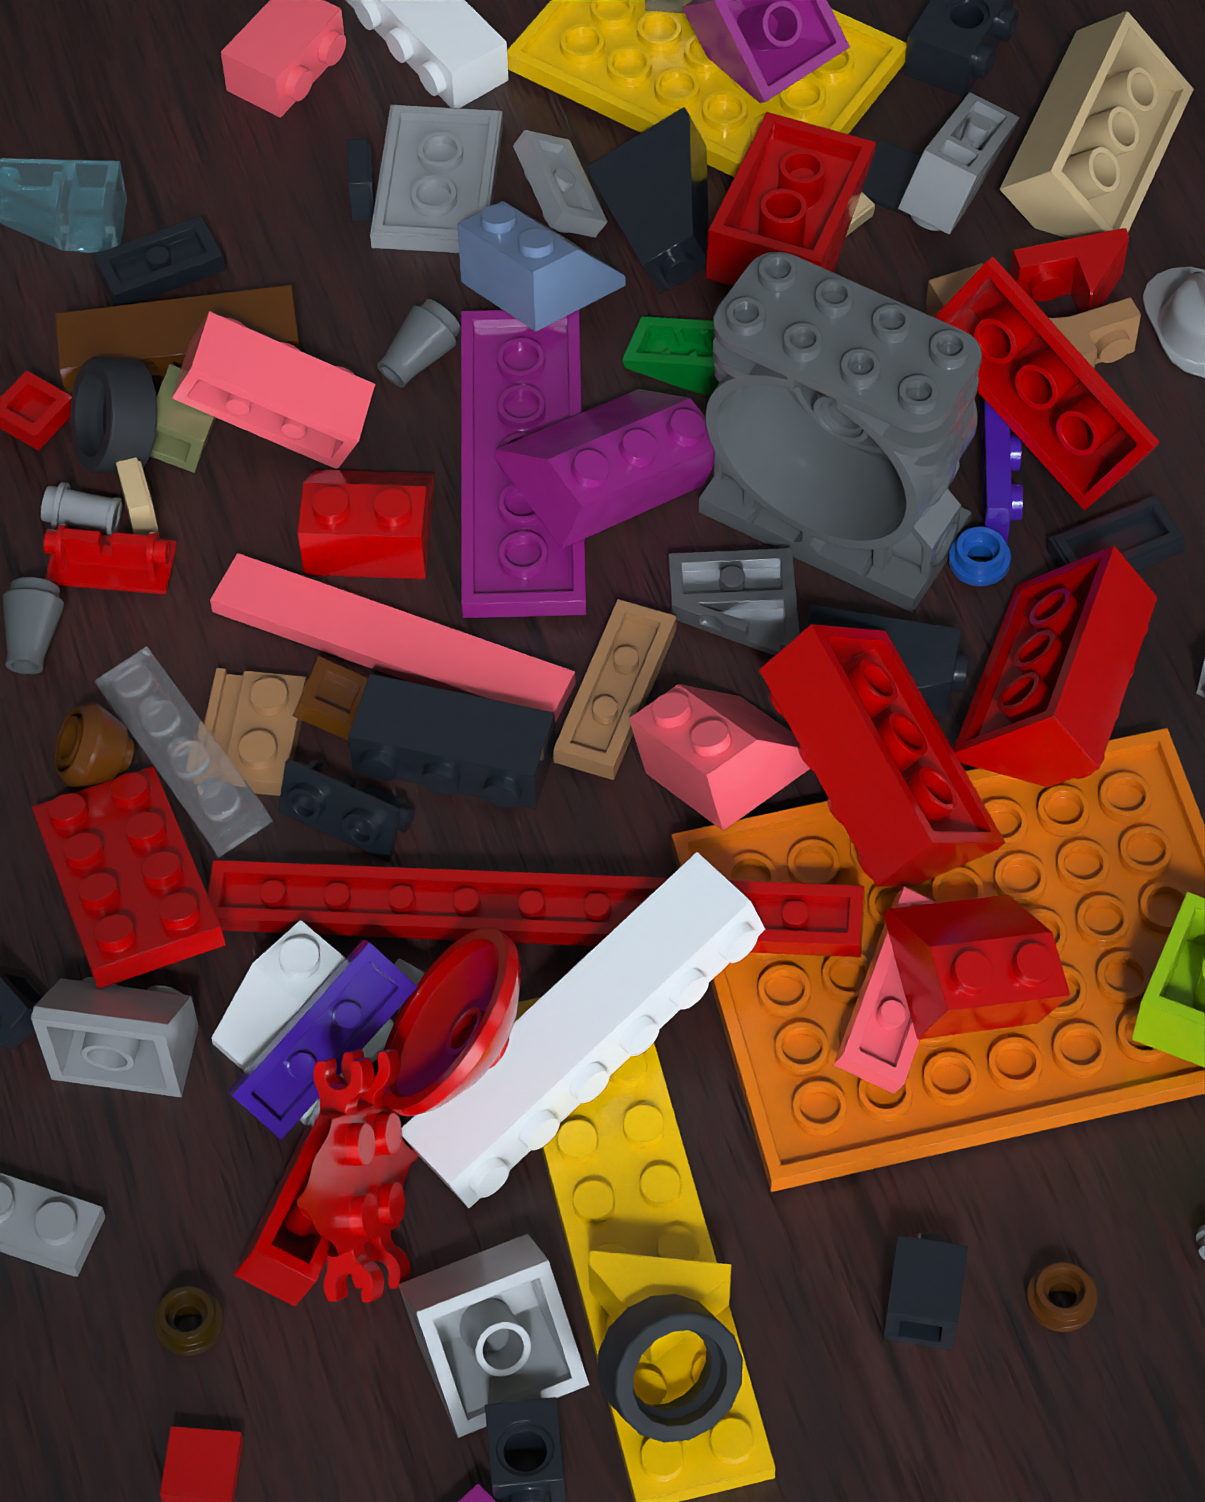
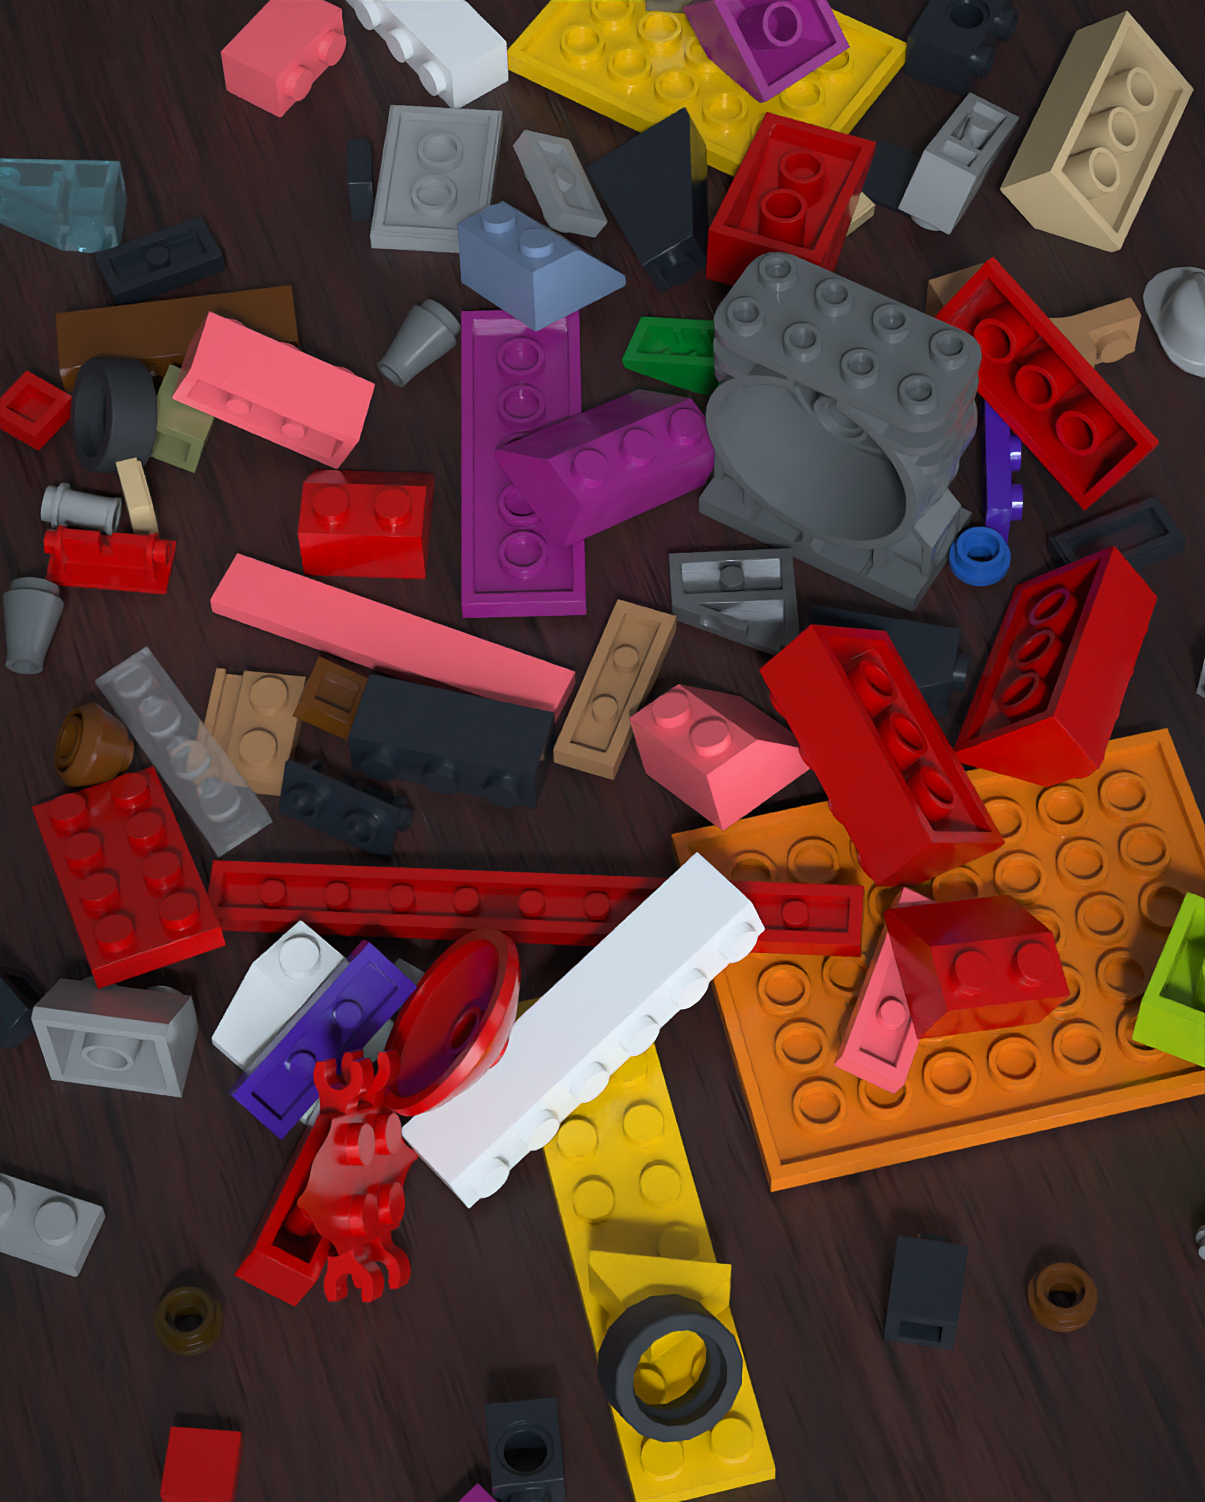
light grey slope [398,1234,589,1438] -> none
red slope [1010,228,1129,314] -> none

